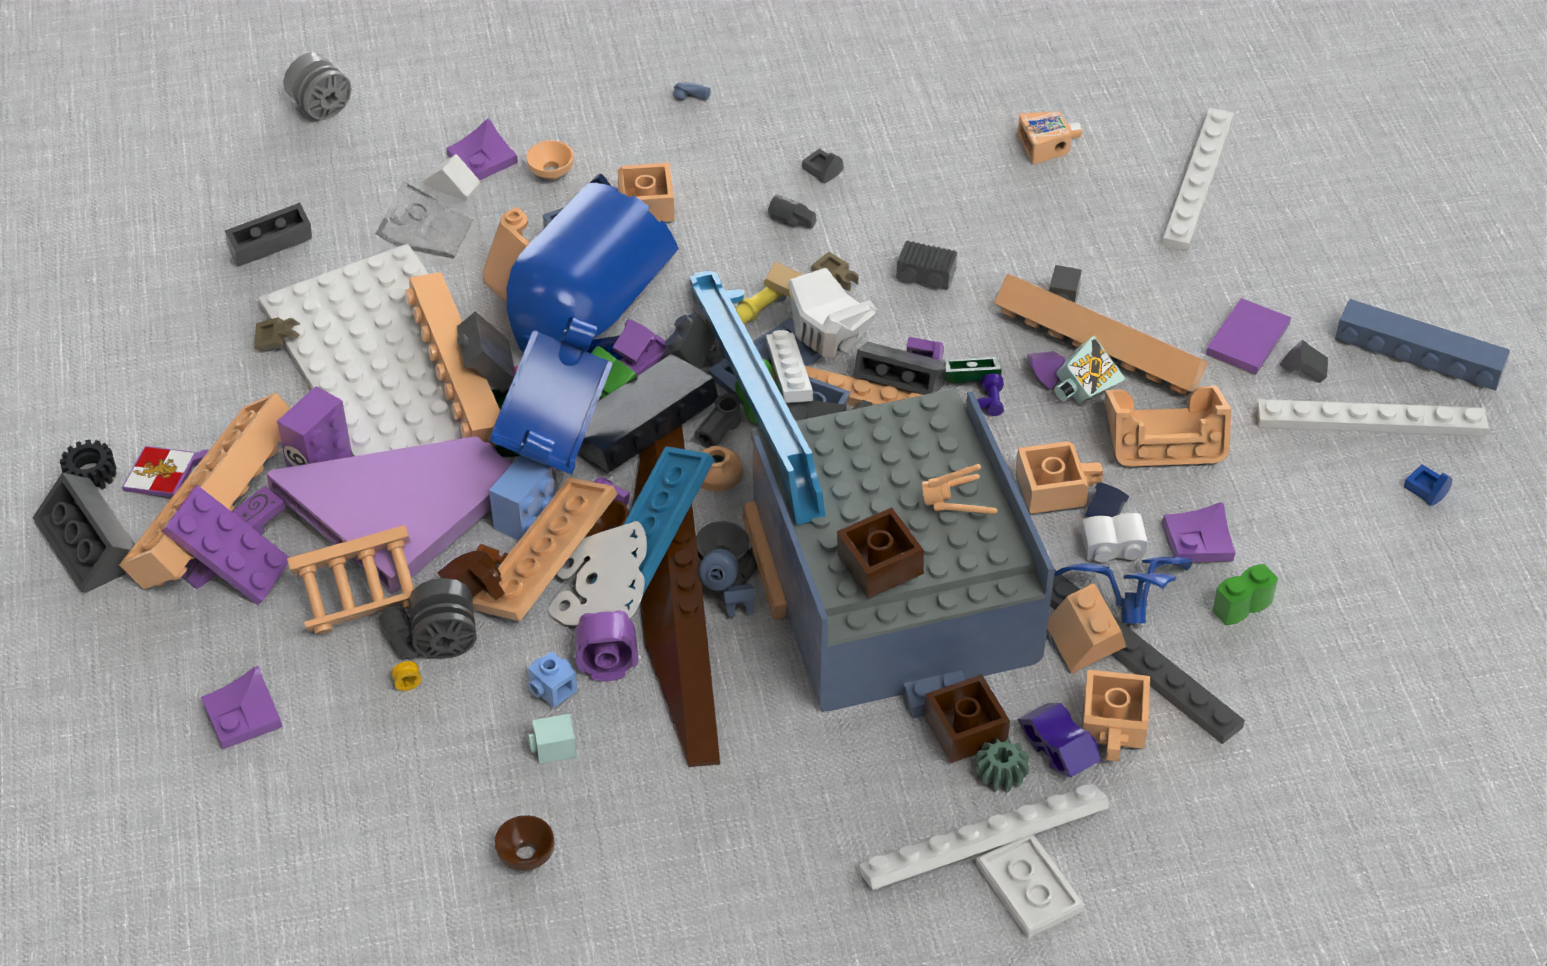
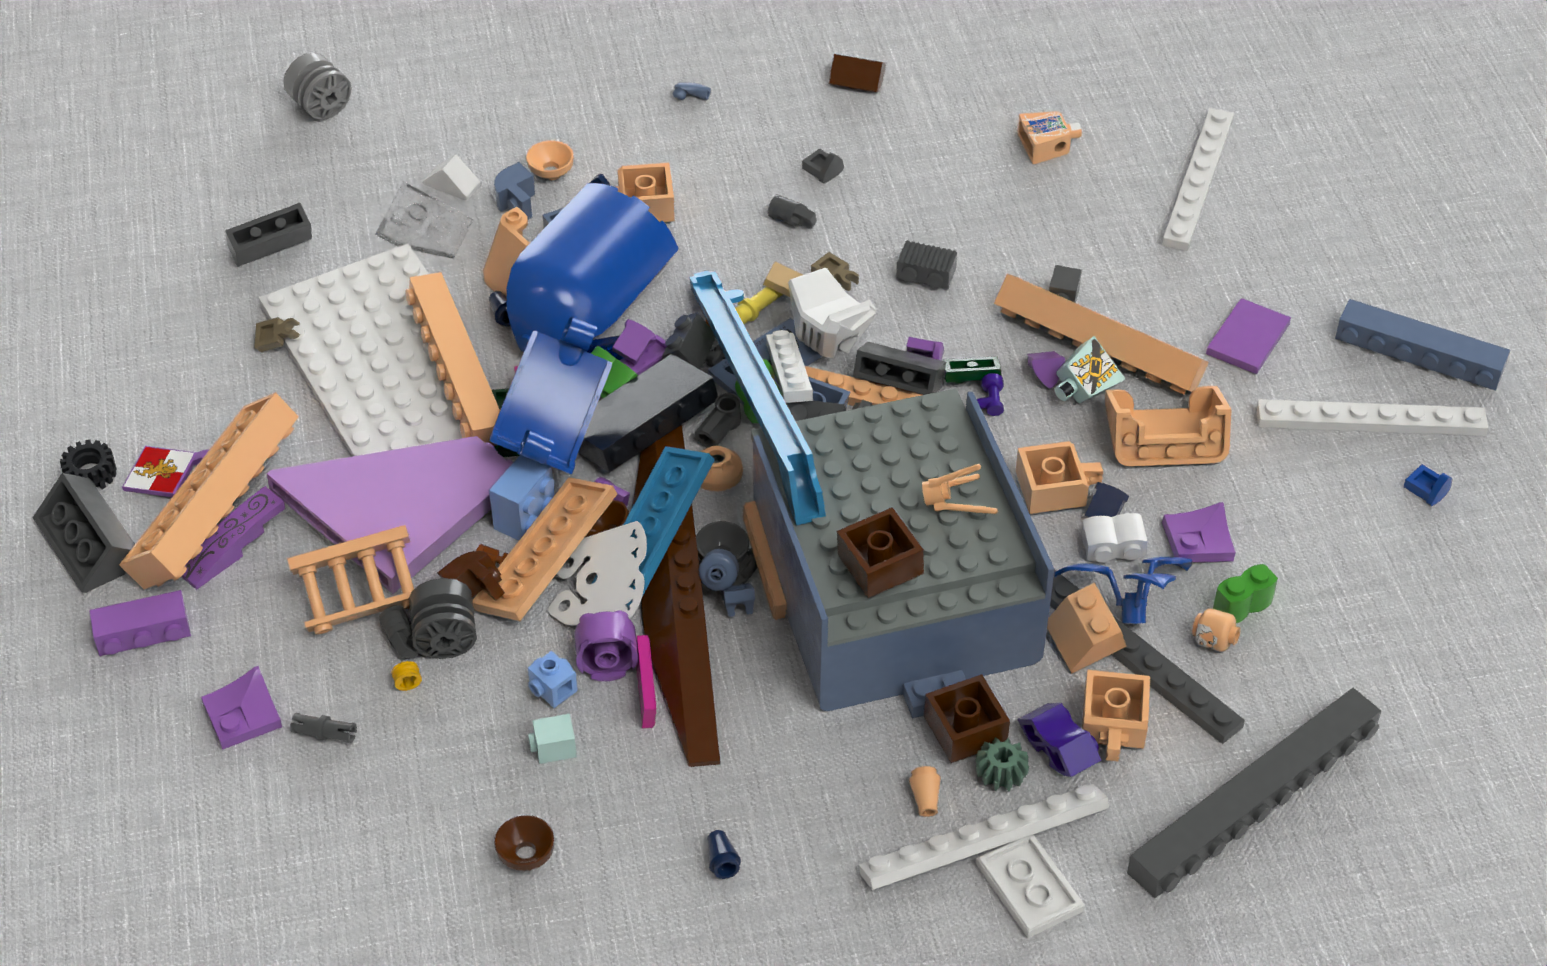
medium lavender plate [162,485,290,605] -> none
medium lavender brick [277,386,353,467] -> none
medium lavender plate [446,118,518,181] -> none
dark grey container [457,311,516,393] -> none
dark grey tile [1280,340,1328,383] -> none
none -> medium lavender brick [89,590,191,656]
none -> dark grey pin [290,713,357,743]
none -> dark blue cone [489,291,511,327]
none -> sand blue brick [494,162,535,219]
none -> dark pink tile [636,635,656,728]
none -> dark blue cone [707,830,741,879]
none -> reddish brown brick [829,54,886,92]
none -> light nougat cone [909,766,941,817]
none -> dark grey brick [1127,688,1382,899]
none -> light nougat head [1192,608,1240,652]

